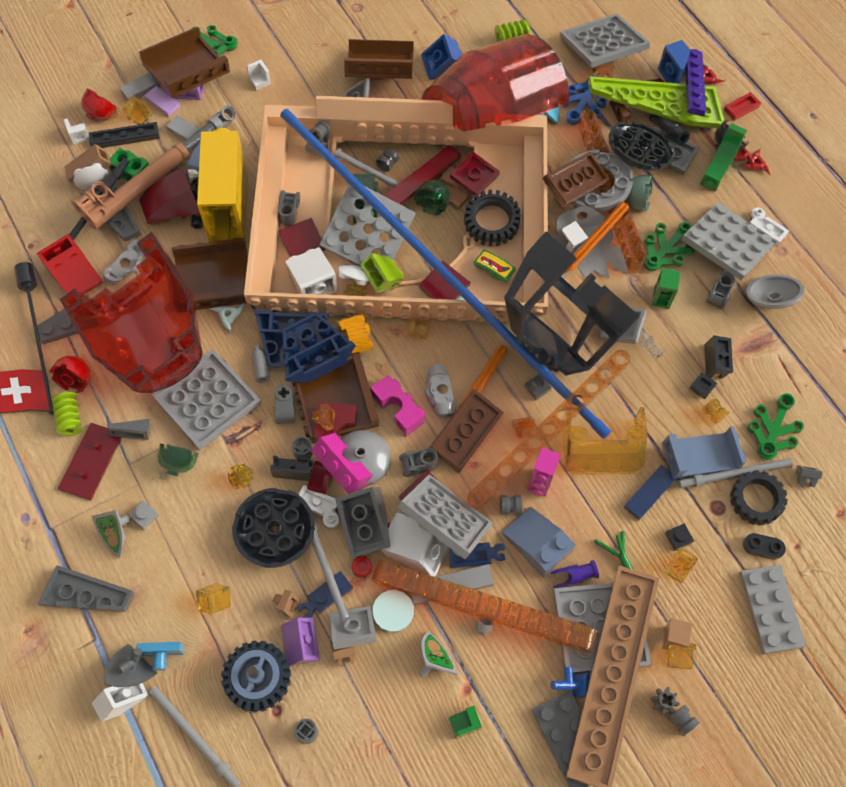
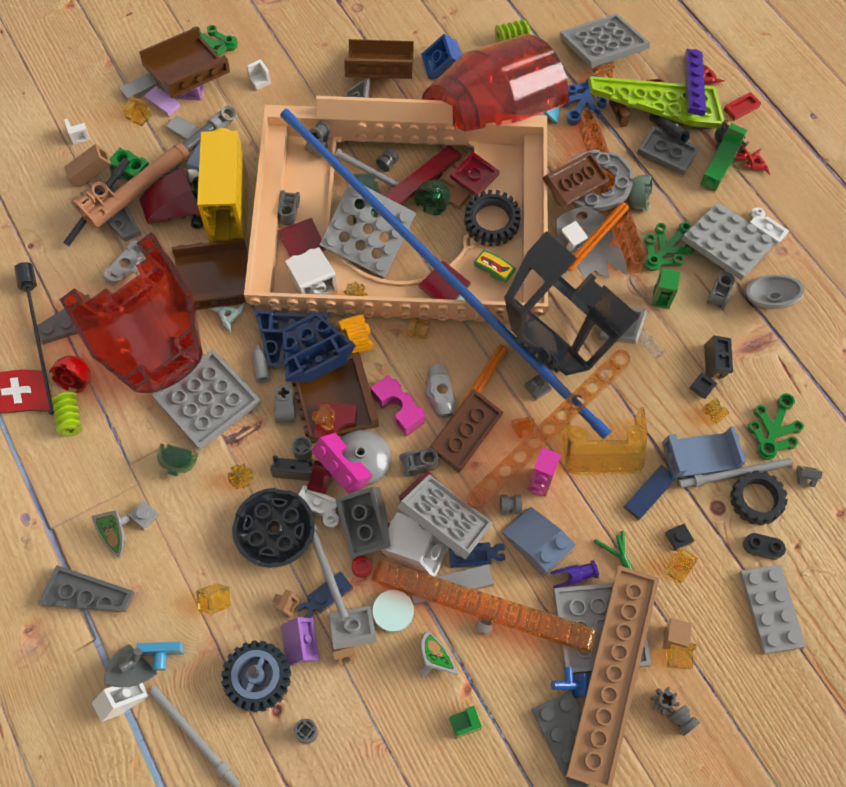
red slope [36,234,103,301] -> none
dark red piece [57,423,122,500] -> none
white dish [74,163,110,190] -> none
red cylinder [81,88,117,121] -> none
black tile [89,122,160,148] -> none
dark grey slope [107,419,151,440] -> none
white dish [338,265,370,285] -> none
lime torso [360,253,404,293] -> none
black brick [609,122,675,171] -> none
blue slope [658,40,690,84] -> none

